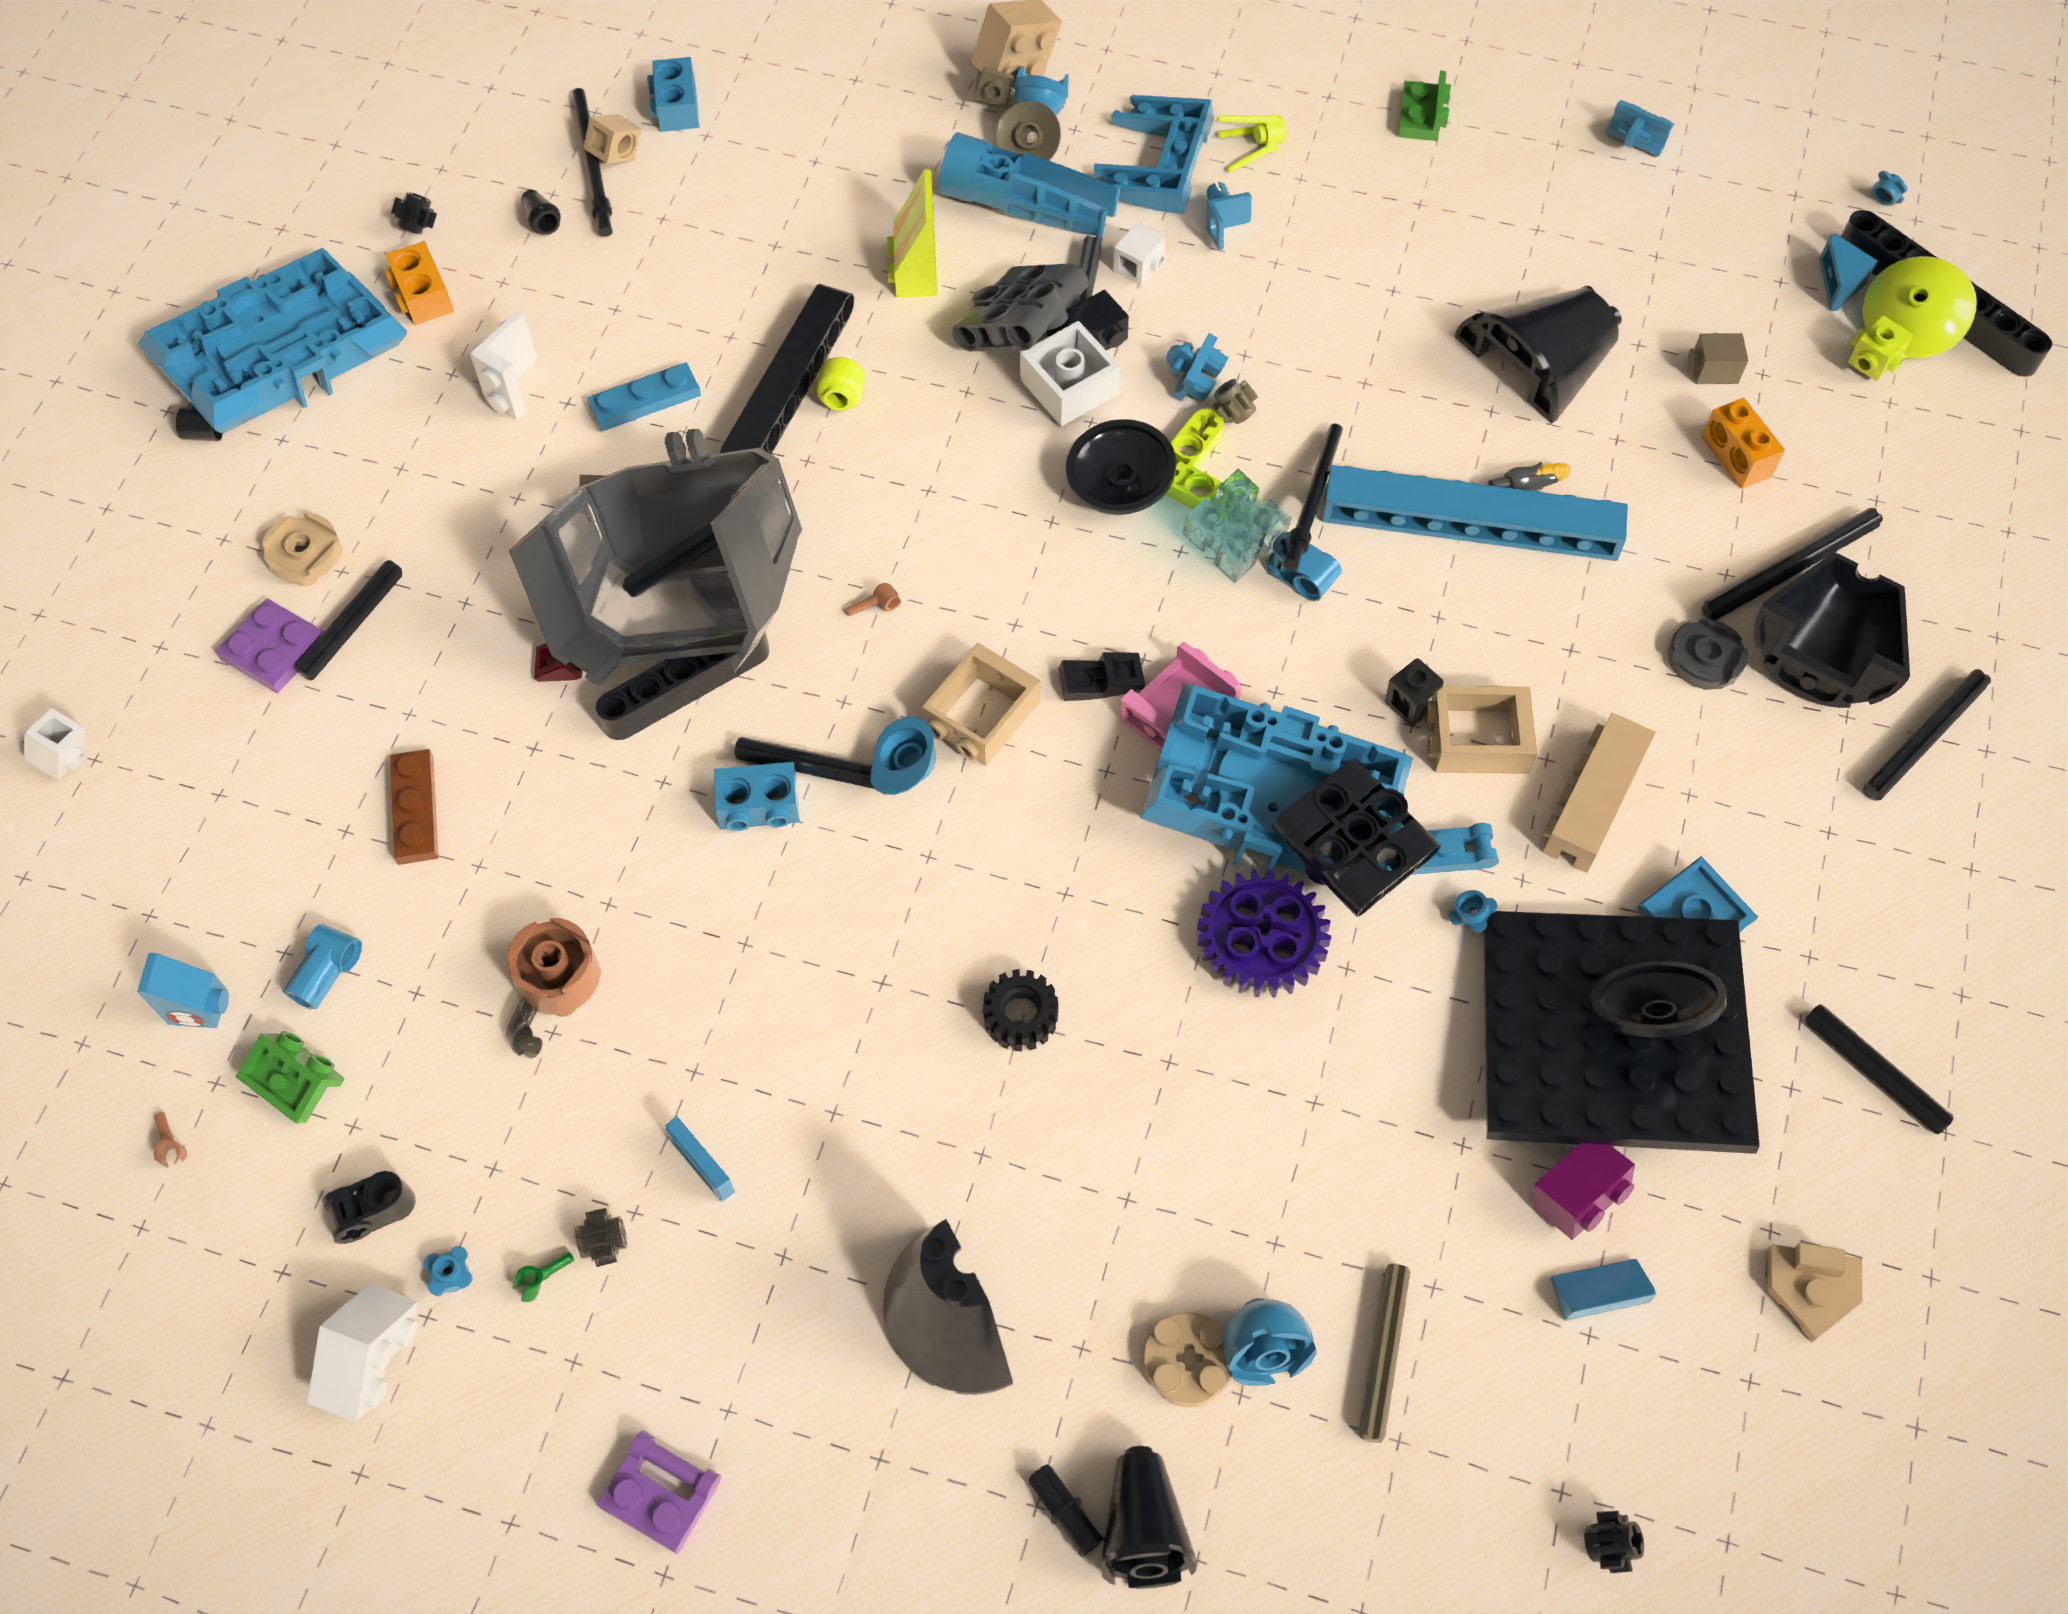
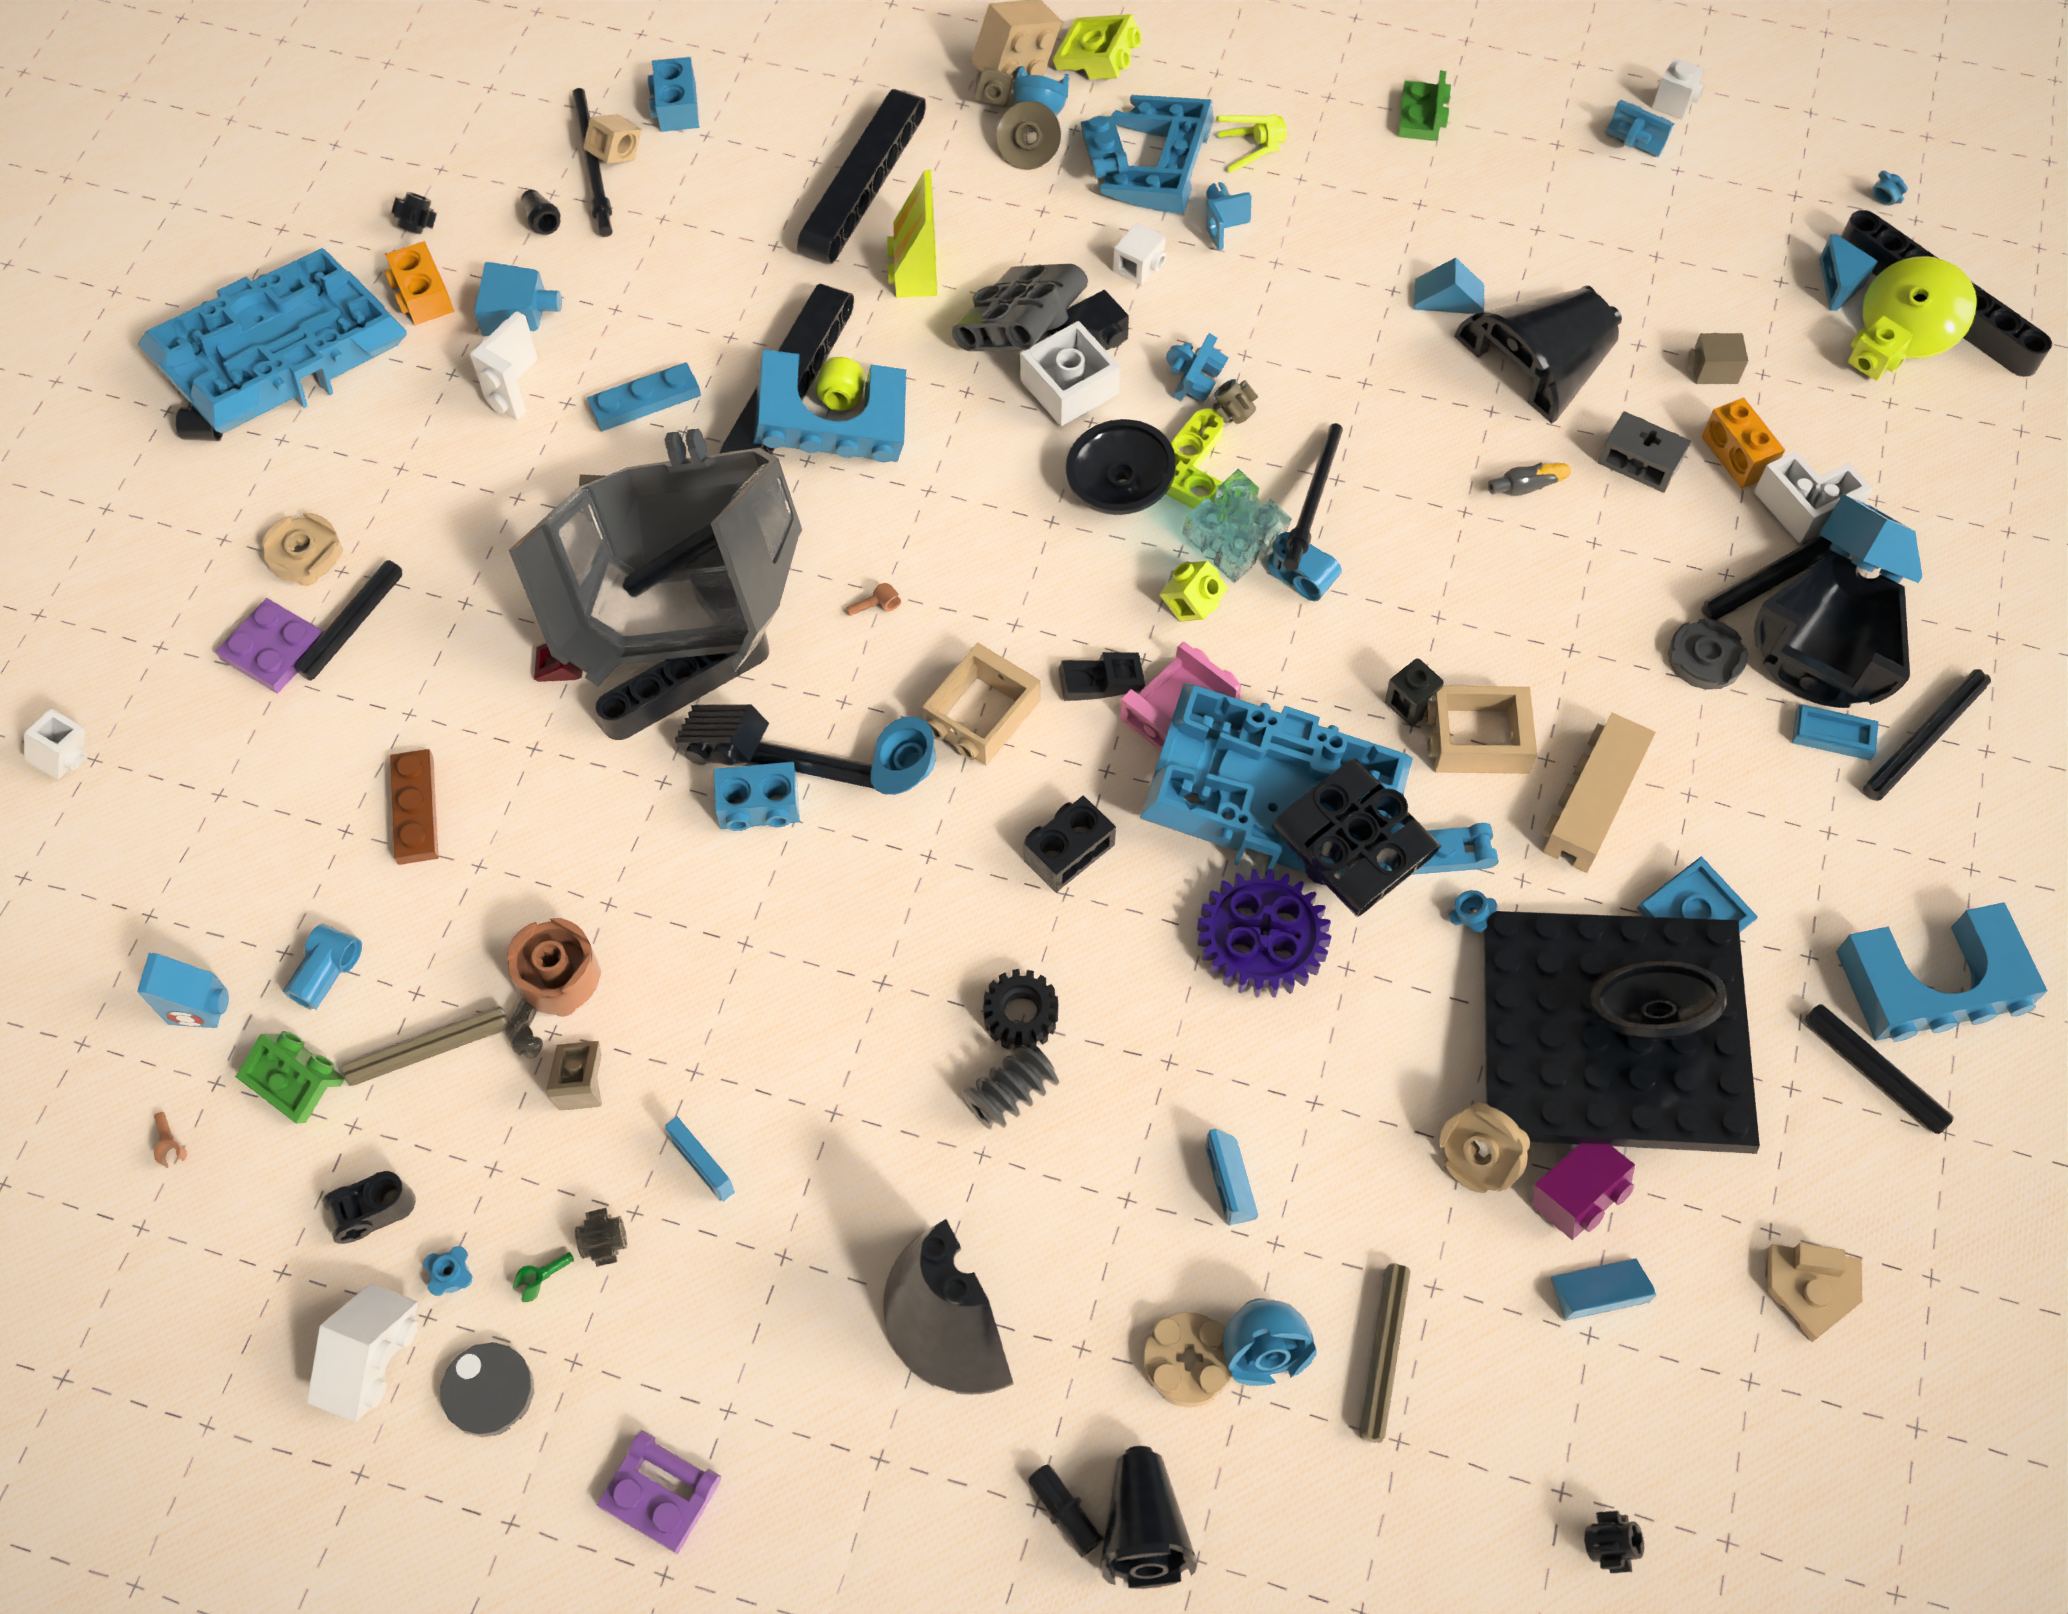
dark azure piece [939,132,1121,240] -> none
dark grey axle [1070,235,1102,307] -> none
dark azure brick [1322,465,1628,561] -> none
none -> dark tan axle [342,1006,509,1086]
none -> dark grey tile [440,1342,534,1438]
none -> dark azure torso [474,262,562,336]
none -> dark tan slope [546,1041,602,1110]
none -> black brick [675,704,769,765]
none -> dark azure arch [754,349,906,462]
none -> black beam [797,88,926,264]
none -> dark grey piece [963,1042,1060,1129]
none -> black brick [1023,795,1116,893]
none -> neon yellow plate [1053,14,1142,80]
none -> dark azure plate [1081,116,1129,178]
none -> neon yellow brick [1159,560,1228,622]
none -> dark azure slope [1205,1129,1259,1226]
none -> dark azure slope [1414,257,1484,314]
none -> tan plate [1439,1102,1530,1193]
none -> dark grey brick [1598,411,1691,493]
none -> white brick [1652,58,1705,120]
none -> white brick [1754,451,1873,544]
none -> dark azure tile [1792,704,1879,761]
none -> dark azure slope [1819,494,1923,583]
none -> dark azure arch [1836,902,2048,1042]

